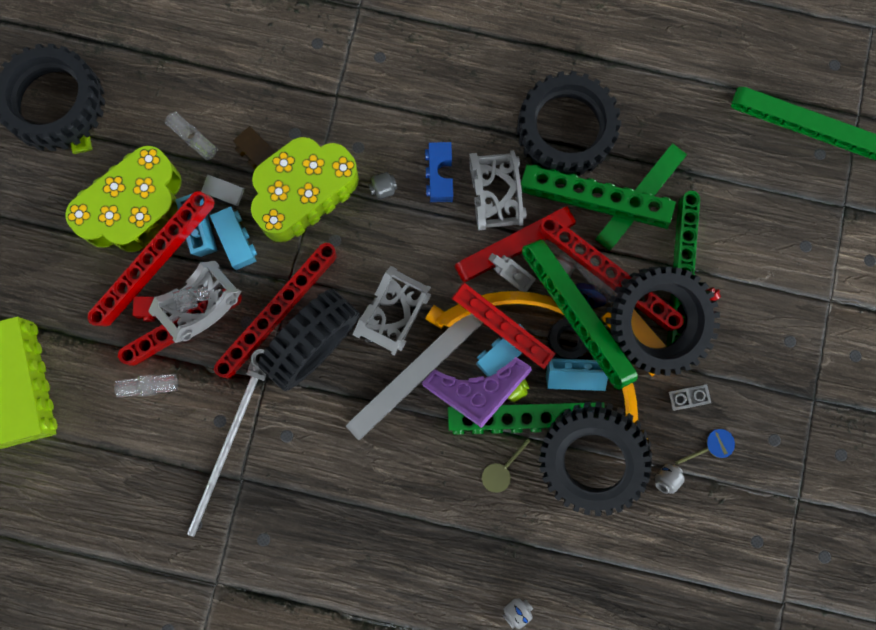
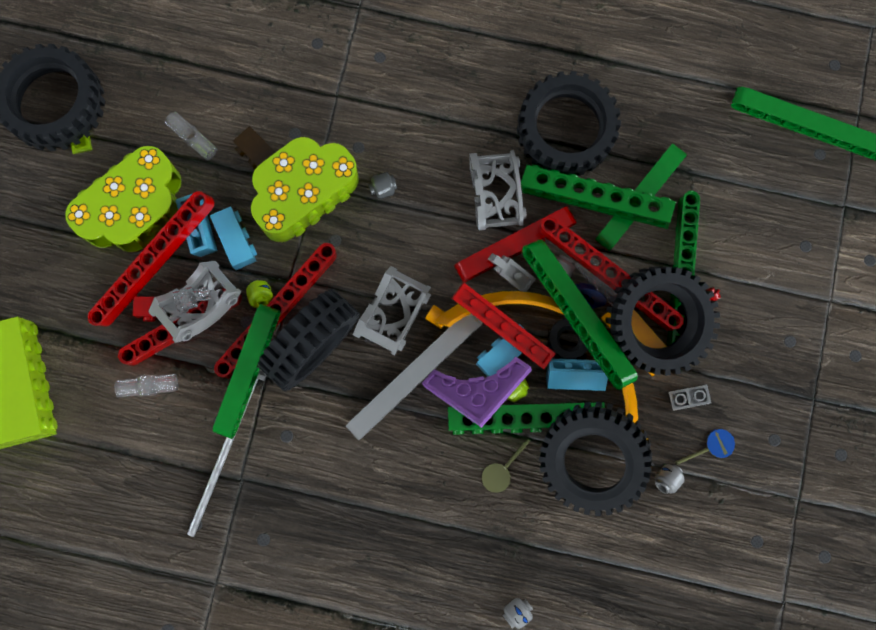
light grey slope [201,175,245,206] -> none
blue arch [425,142,453,202] -> none
none -> green beam [213,304,280,439]
none -> lime head [246,280,273,308]

